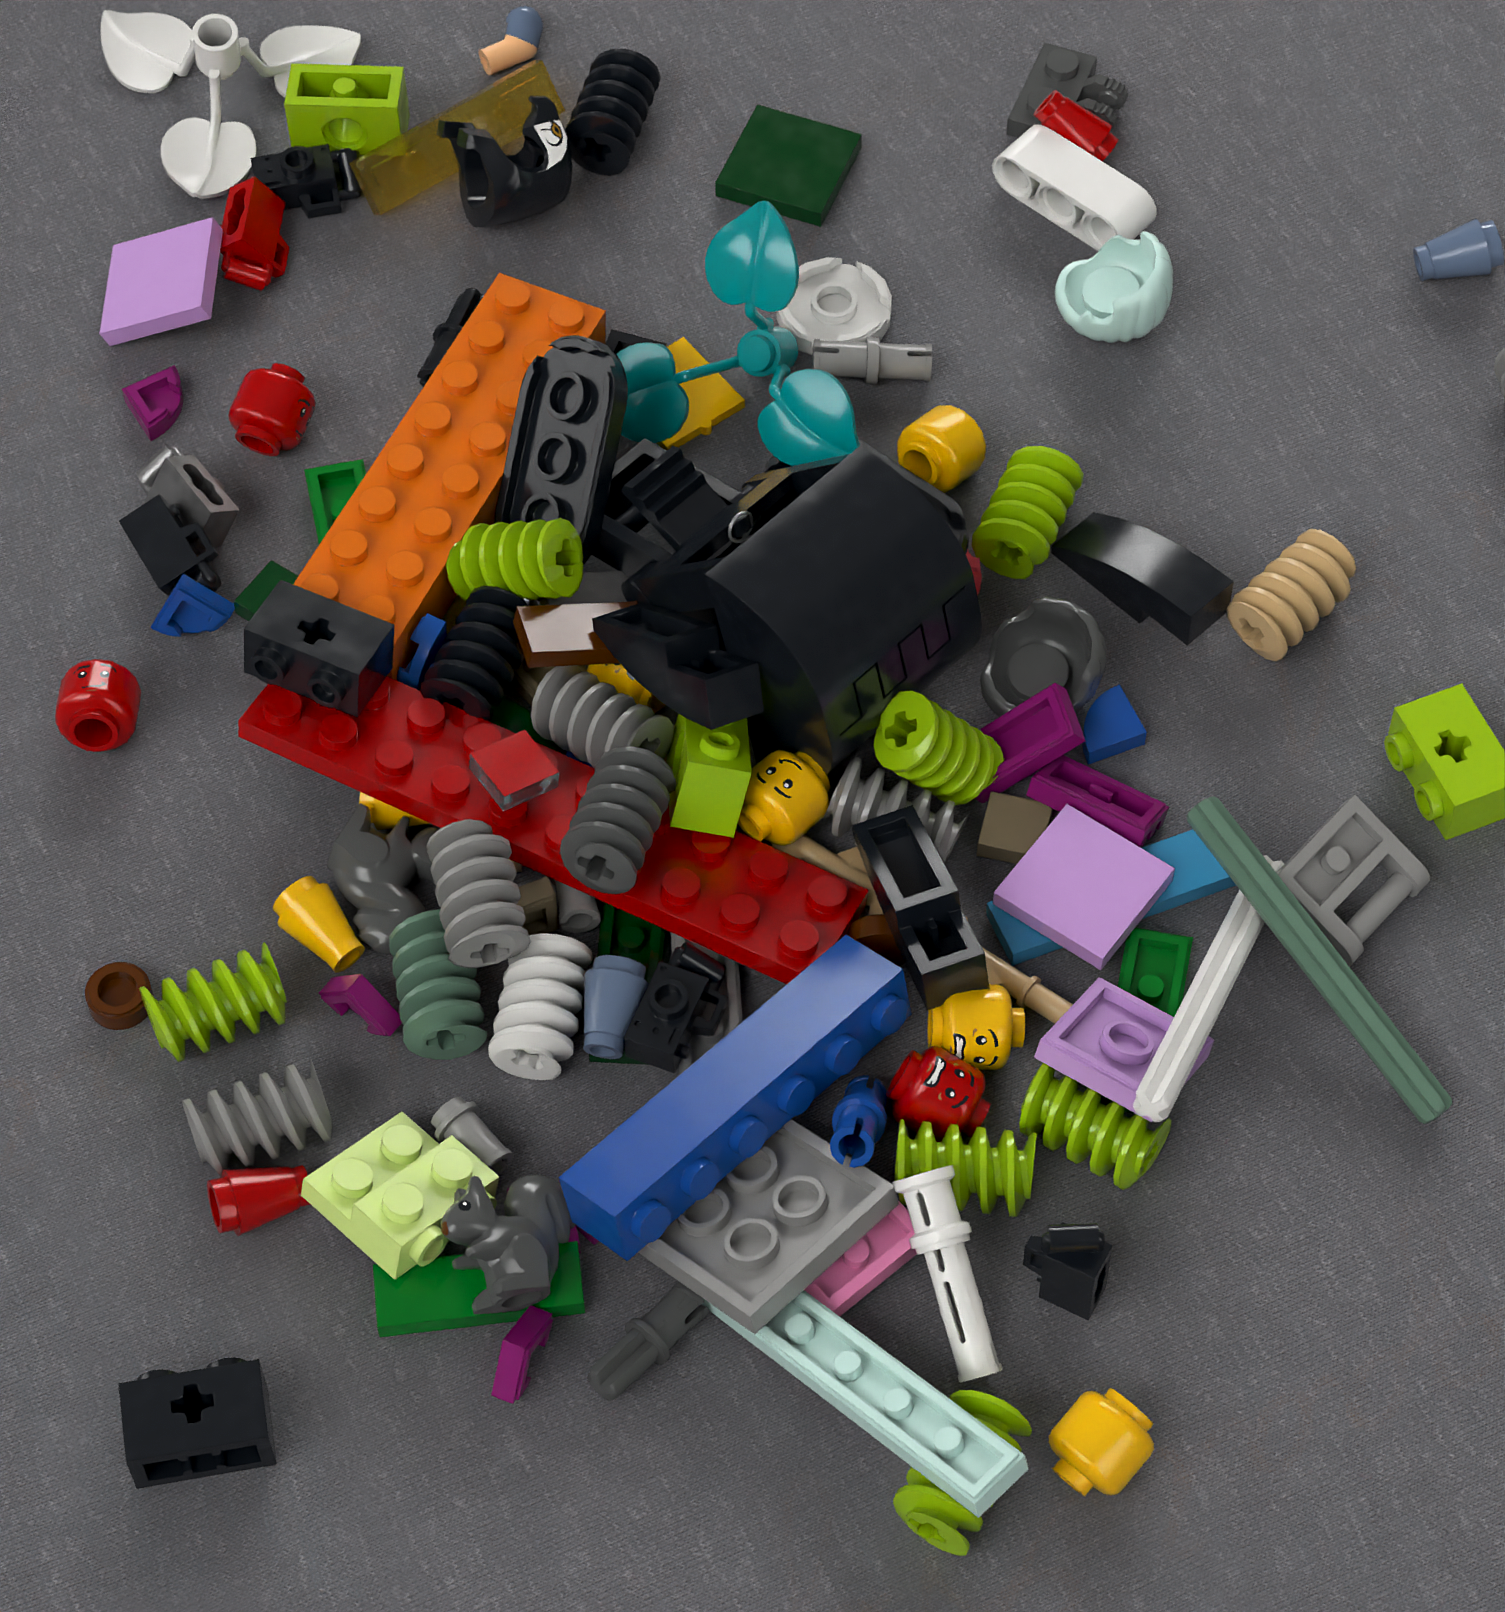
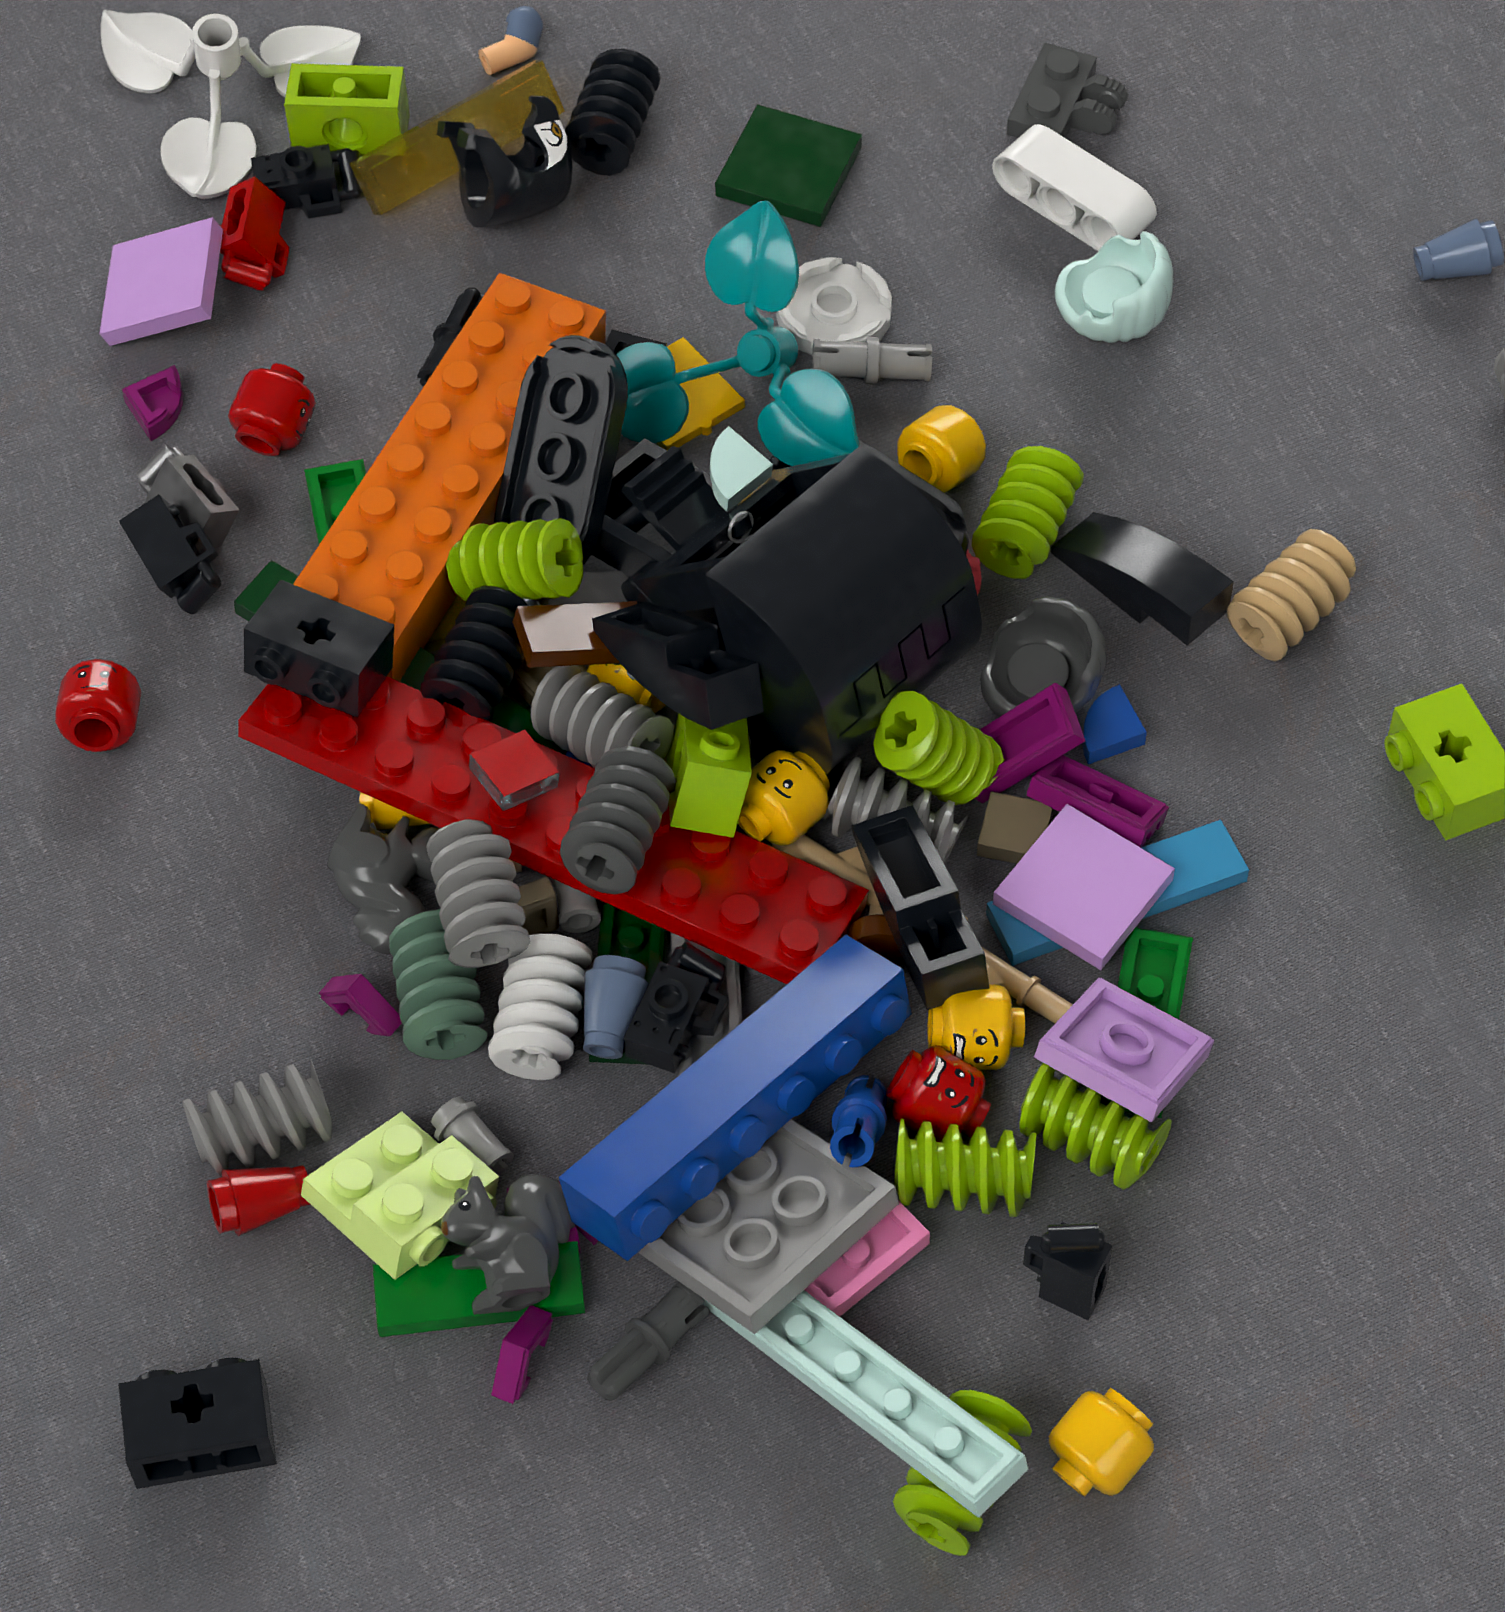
reddish brown tile [85,962,154,1030] -> none
lime piece [139,942,287,1062] -> none
blue tile [150,574,235,637] -> none
yellow cone [273,876,365,973] -> none
blue tile [397,613,447,691] -> none
white pin [893,1165,1003,1382] -> none
red cone [1033,90,1118,162] -> none
white axle [1133,855,1284,1122] -> none
sand green axle [1186,796,1452,1124] -> none
light grey plate [1276,795,1430,967] -> none
none -> light aqua tile [710,426,773,512]

